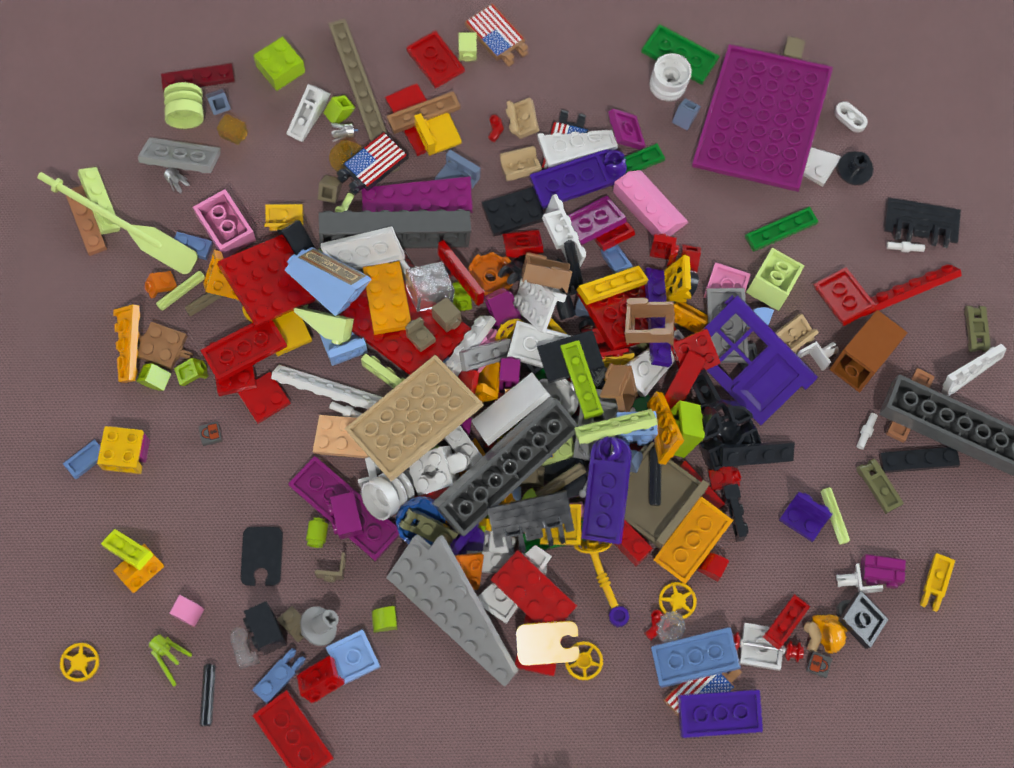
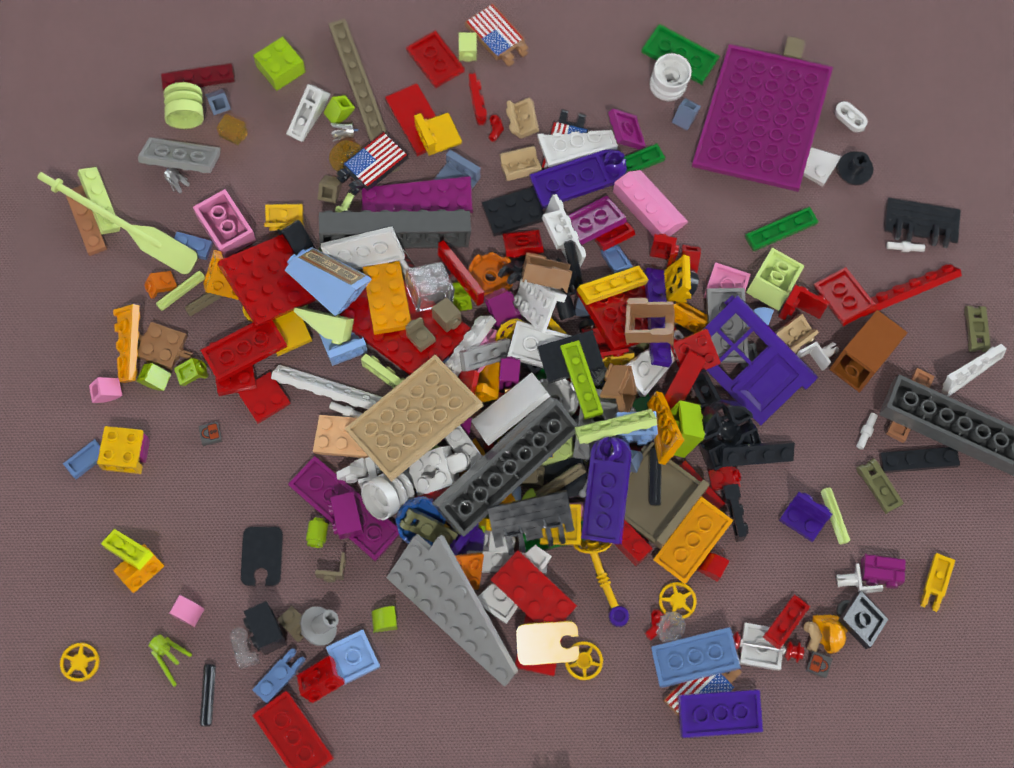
medium nougat plate [387,91,460,134] -> none
none -> bright pink brick [89,377,122,403]
none -> white bracket [336,458,368,483]
none -> red plate [468,73,487,126]
none -> red bracket [778,285,829,320]

